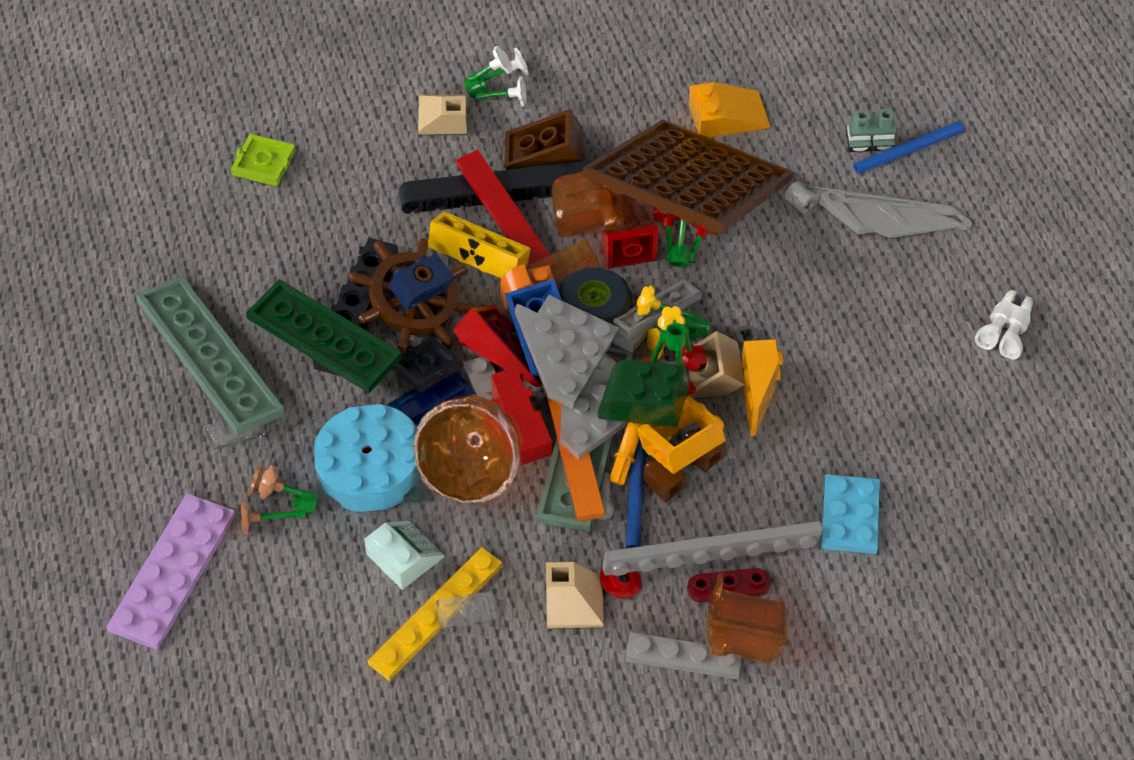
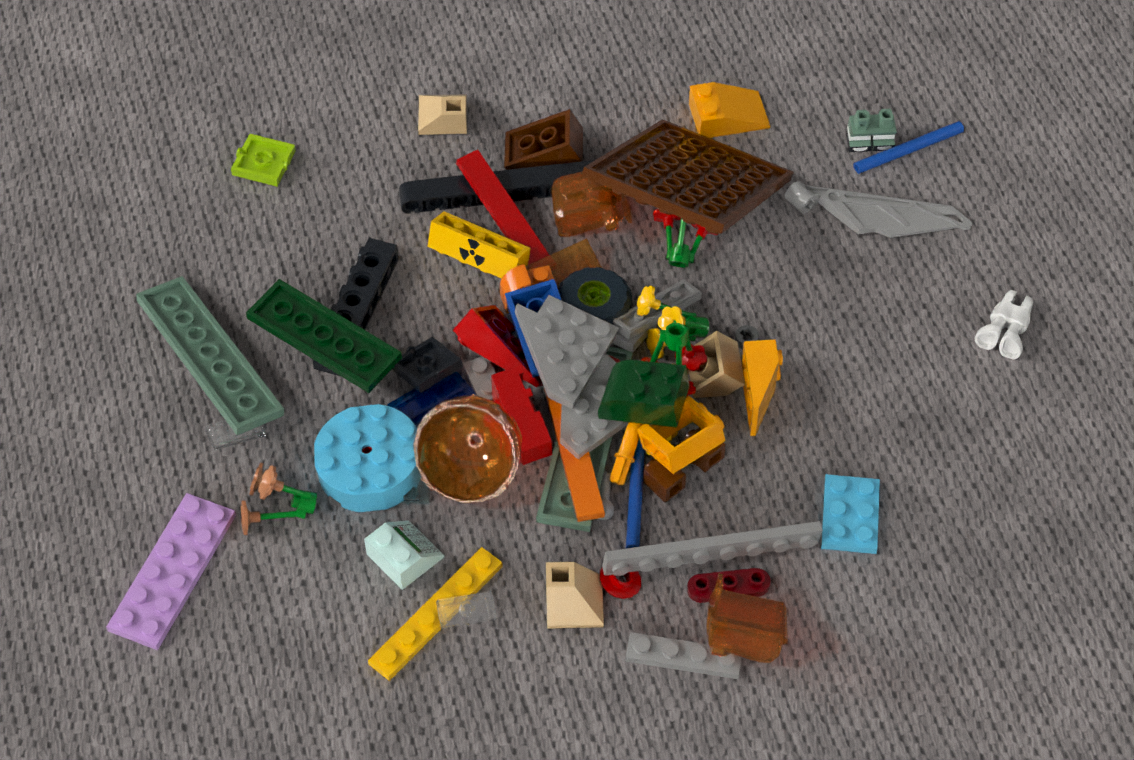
reddish brown brick [349,238,476,351] -> none
plant [464,46,529,107] -> none
red slope [601,223,658,269] -> none

